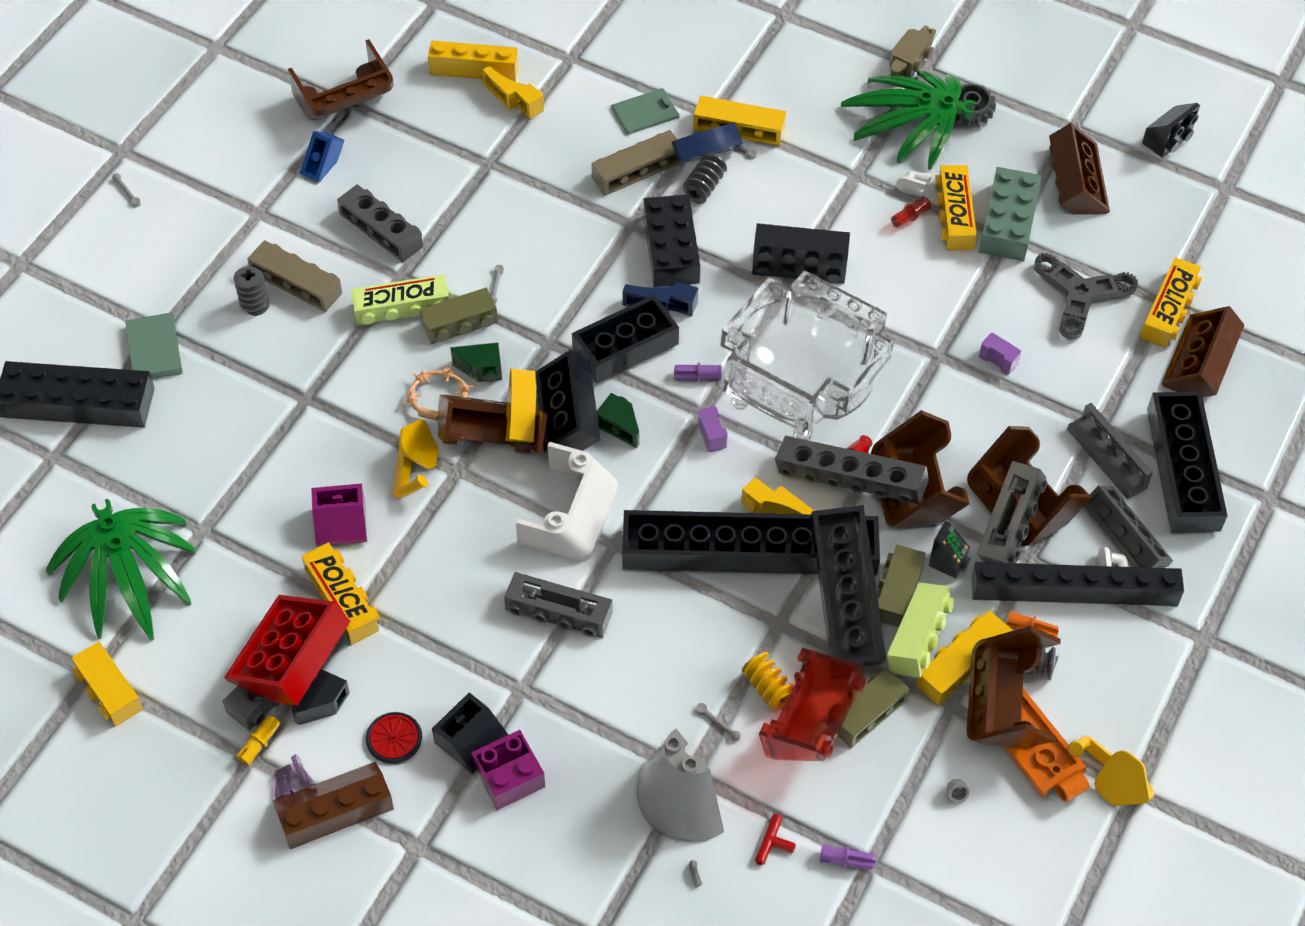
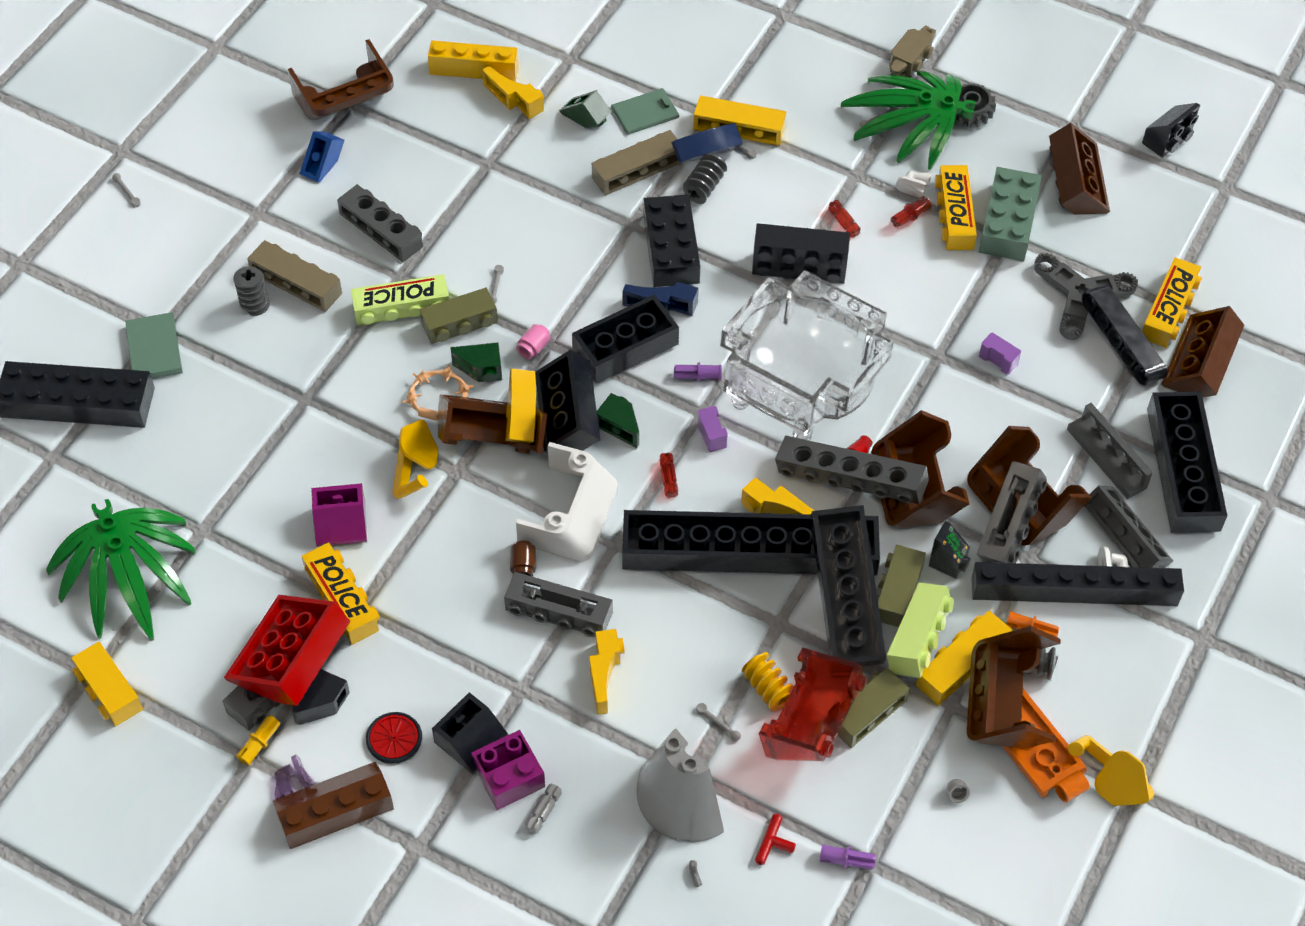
none -> reddish brown brick [510,540,536,577]
none -> bright pink brick [516,324,551,359]
none -> light grey axle [525,784,562,834]
none -> slope [559,90,612,128]
none -> yellow slope [589,629,625,715]
none -> clear red axle [659,452,678,498]
none -> clear red axle [828,200,861,238]
none -> black beam [1082,284,1167,386]

